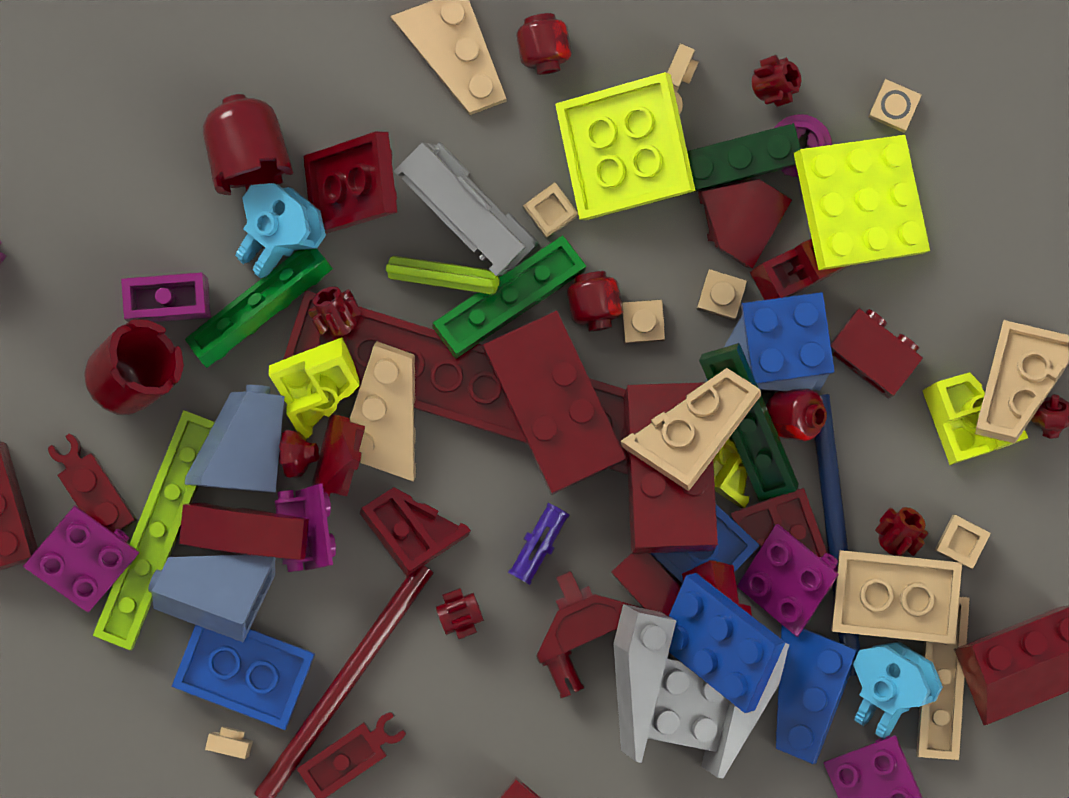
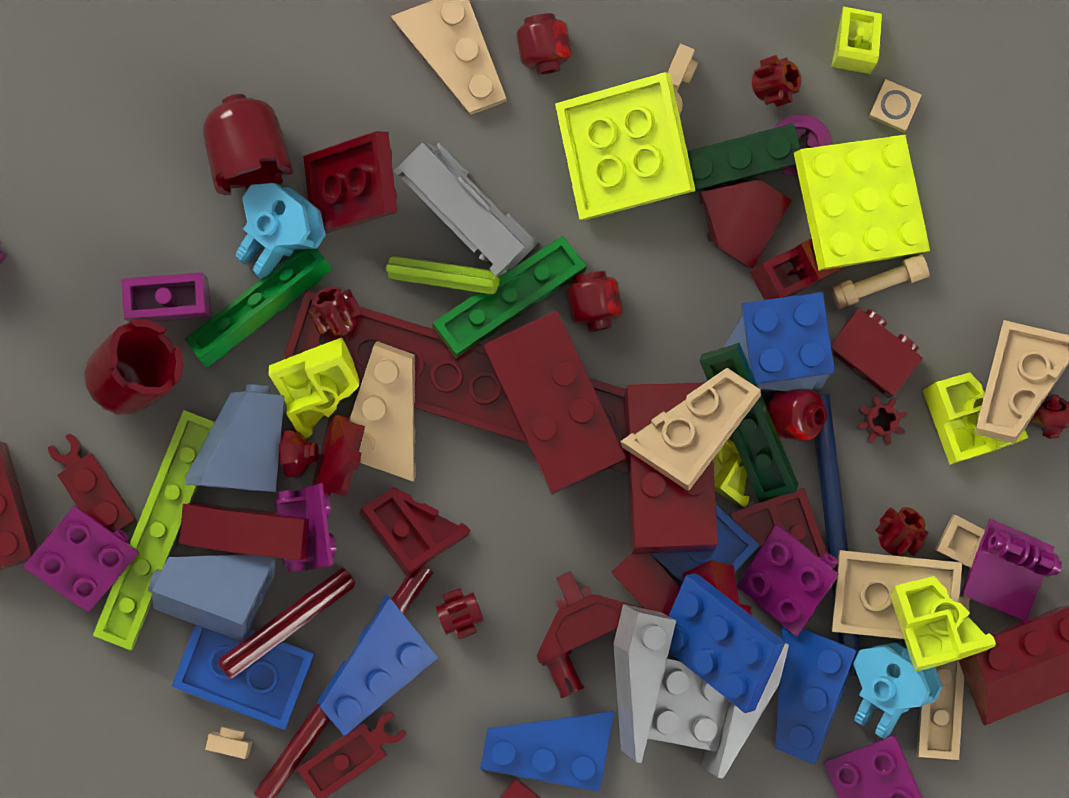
dark purple pin [508,502,570,585] -> none
tan tile [523,182,579,239] -> none
tan plate [622,300,665,344] -> none
tan plate [697,269,747,320] -> none
none -> dark red axle [218,568,355,679]
none -> blue wing [317,595,438,736]
none -> blue wing [480,711,614,792]
none -> neon yellow slope [831,6,882,75]
none -> tan bar [831,254,930,309]
none -> dark red gear [856,396,907,446]
none -> neon yellow slope [890,576,996,672]
none -> magenta hinge [961,519,1062,621]

